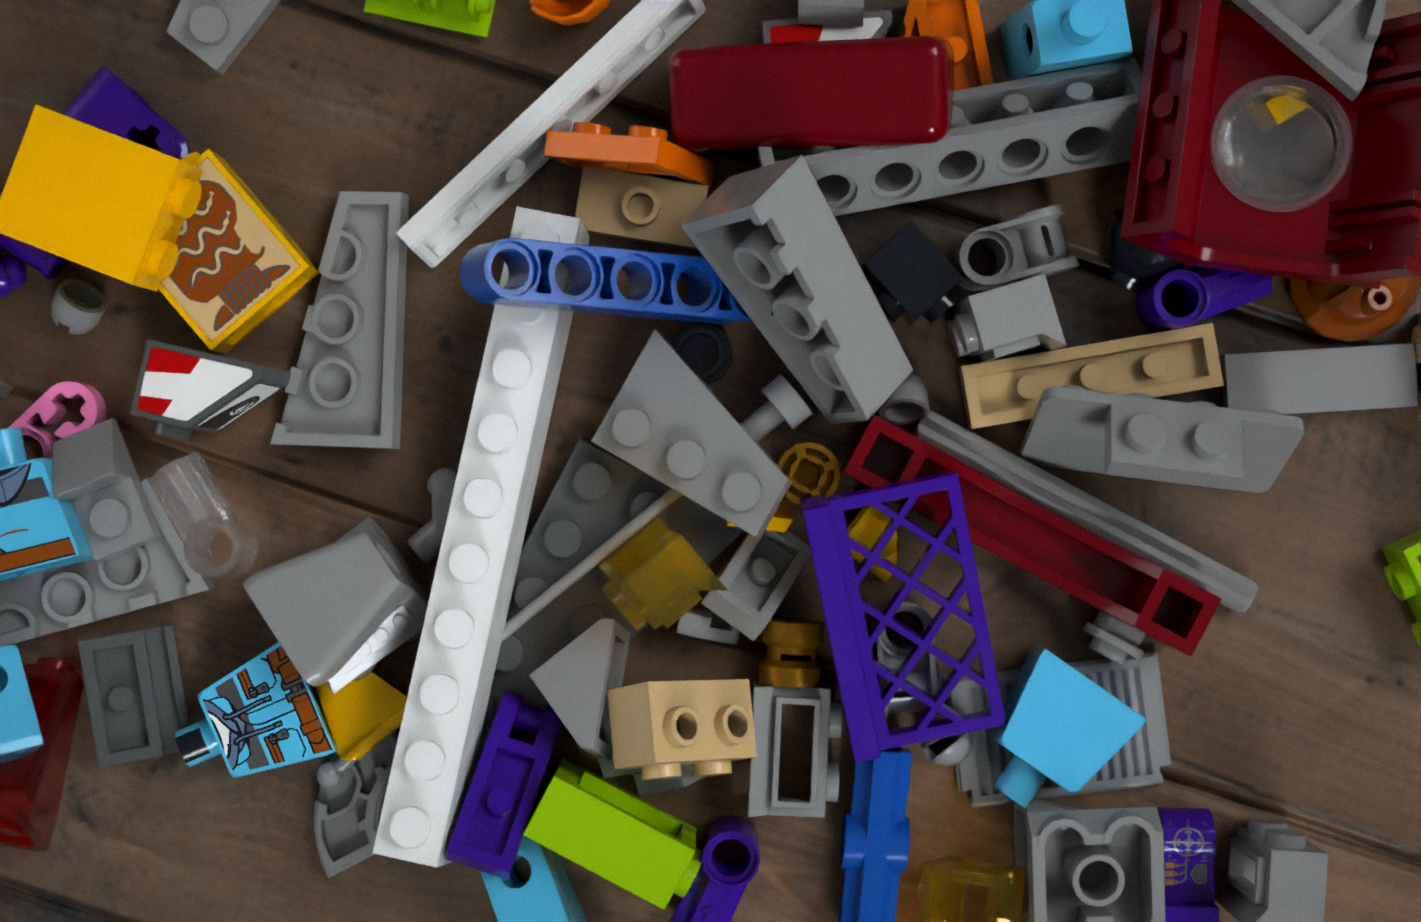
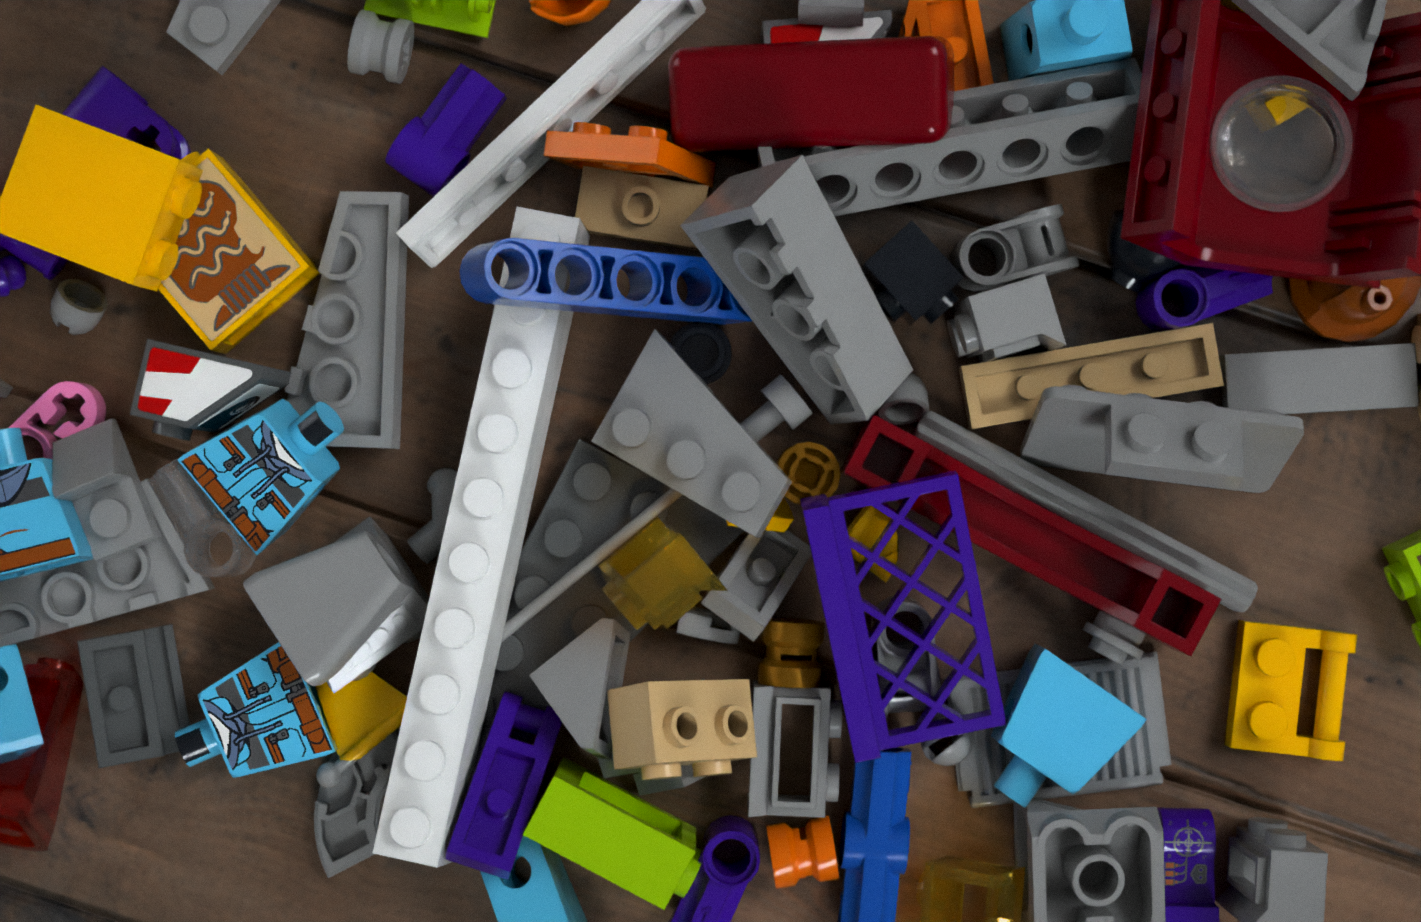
none -> torso [178,399,344,555]
none -> light grey wheel [347,9,415,84]
none -> dark purple piece [385,63,507,197]
none -> orange wheel [766,815,839,889]
none -> yellow plate [1224,620,1357,761]

